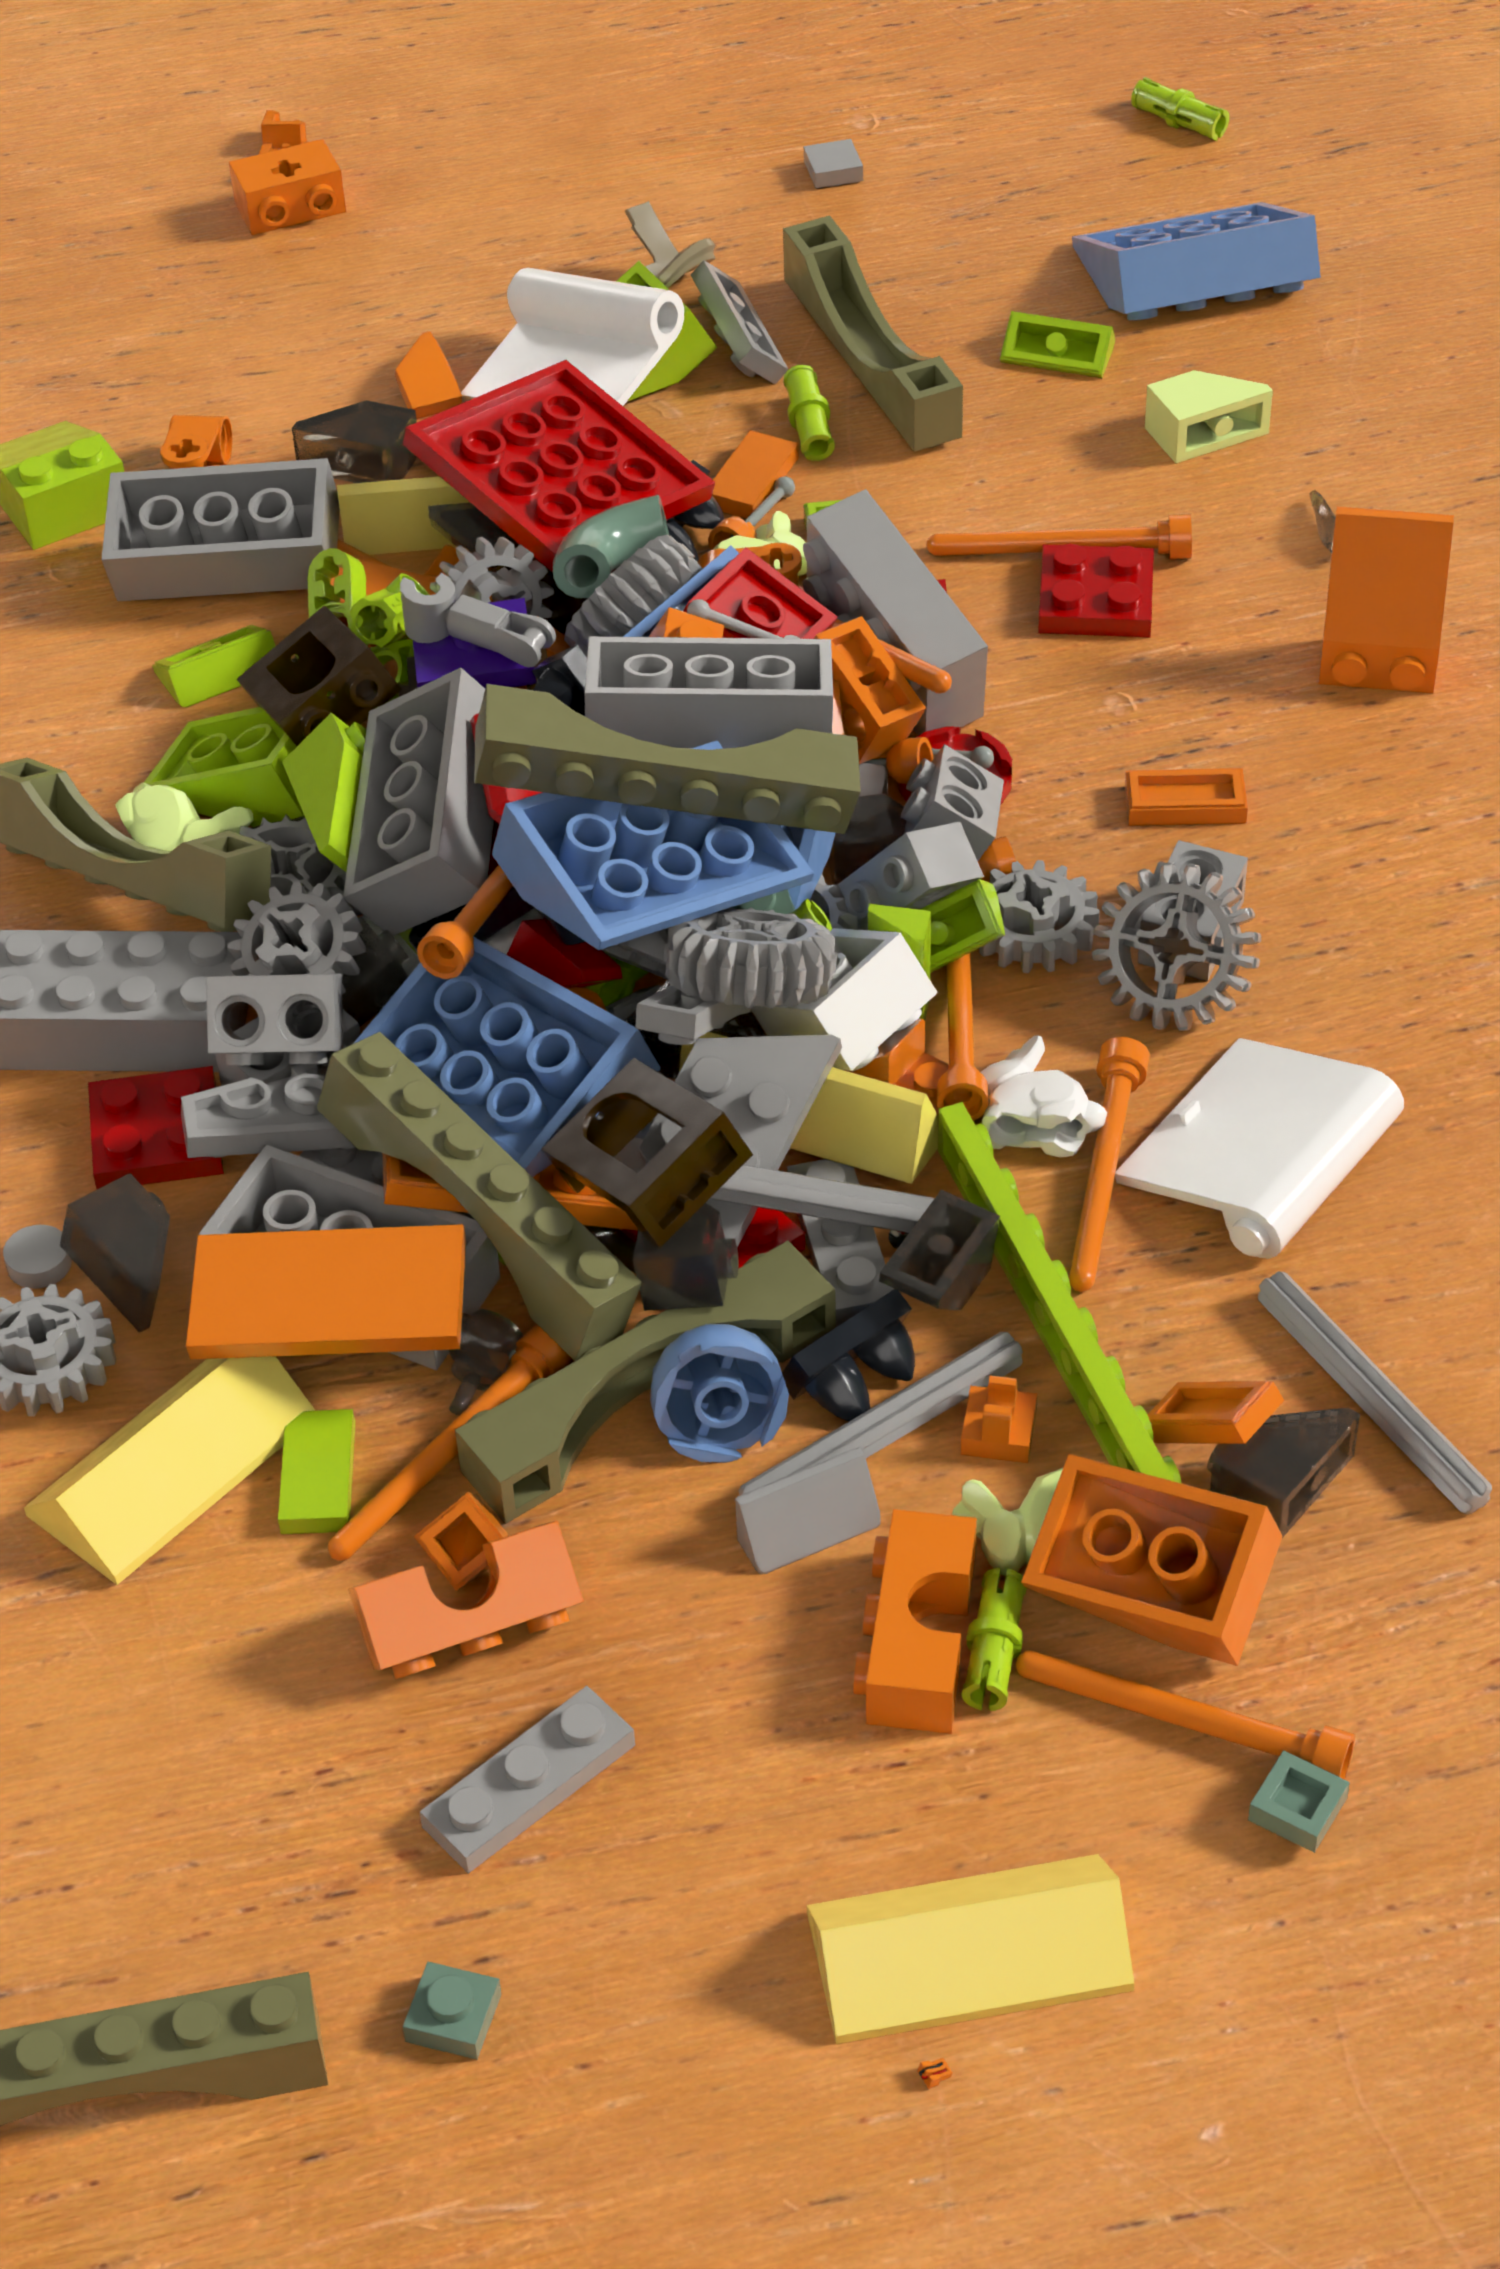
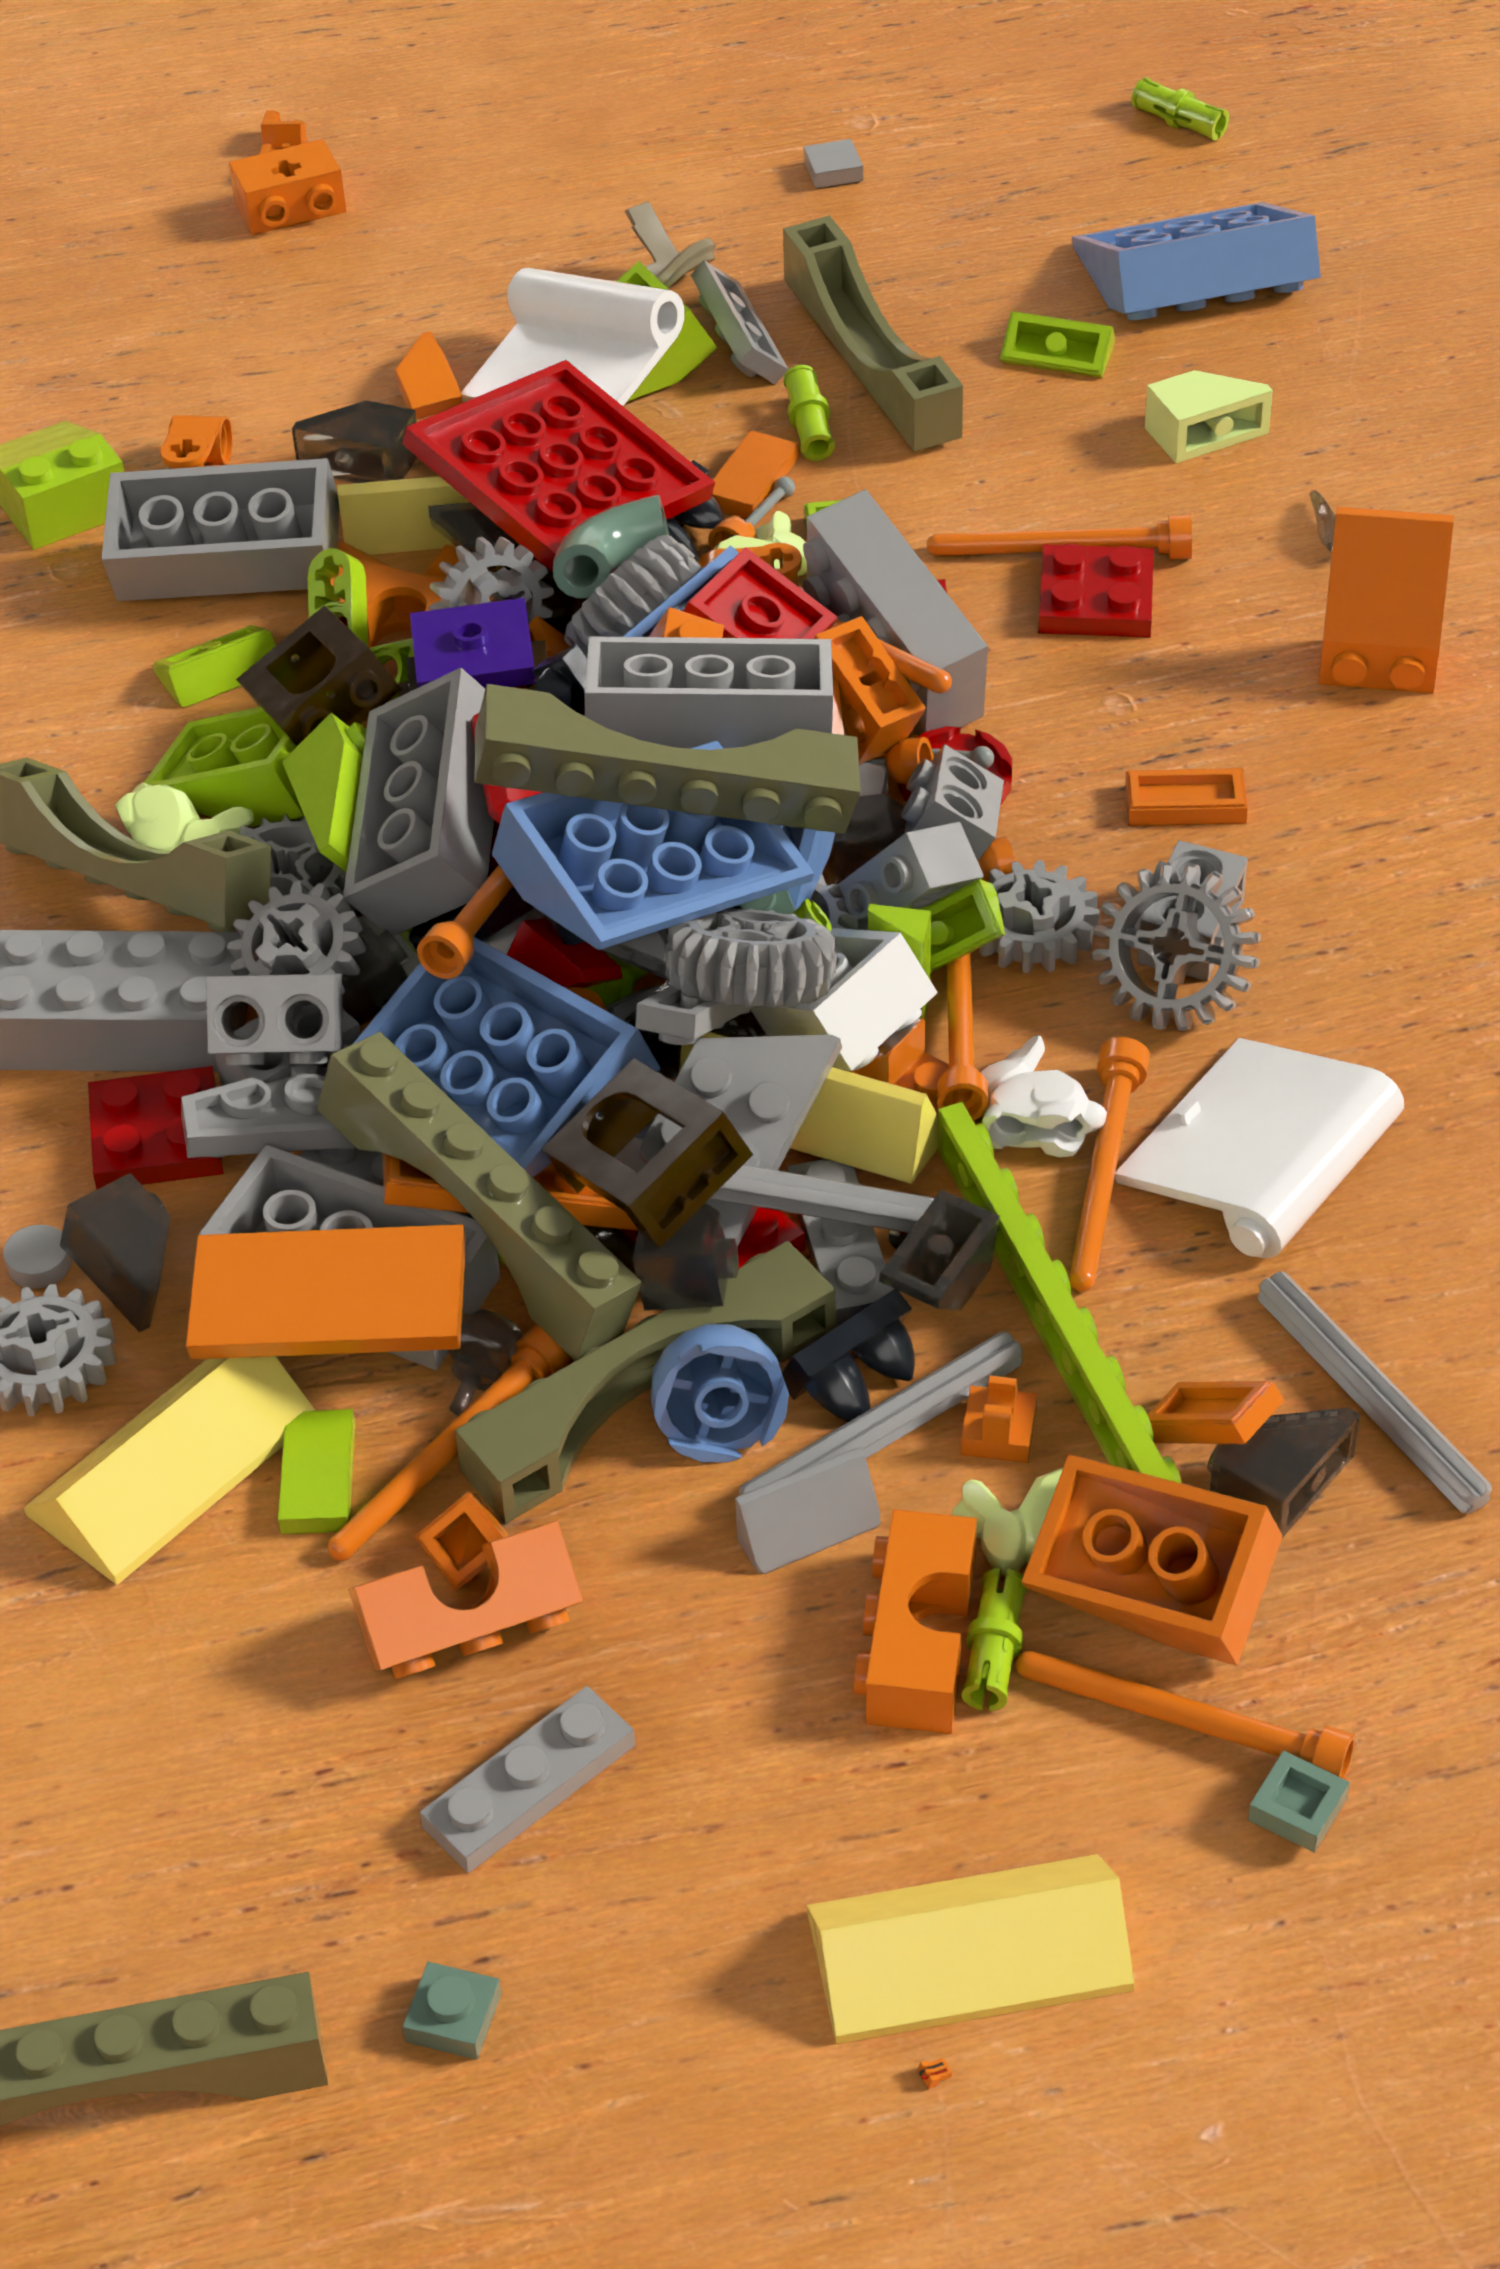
lime piece [349,573,429,648] -> none
light grey piece [400,573,556,667] -> none
light grey hinge [687,599,800,639] -> none

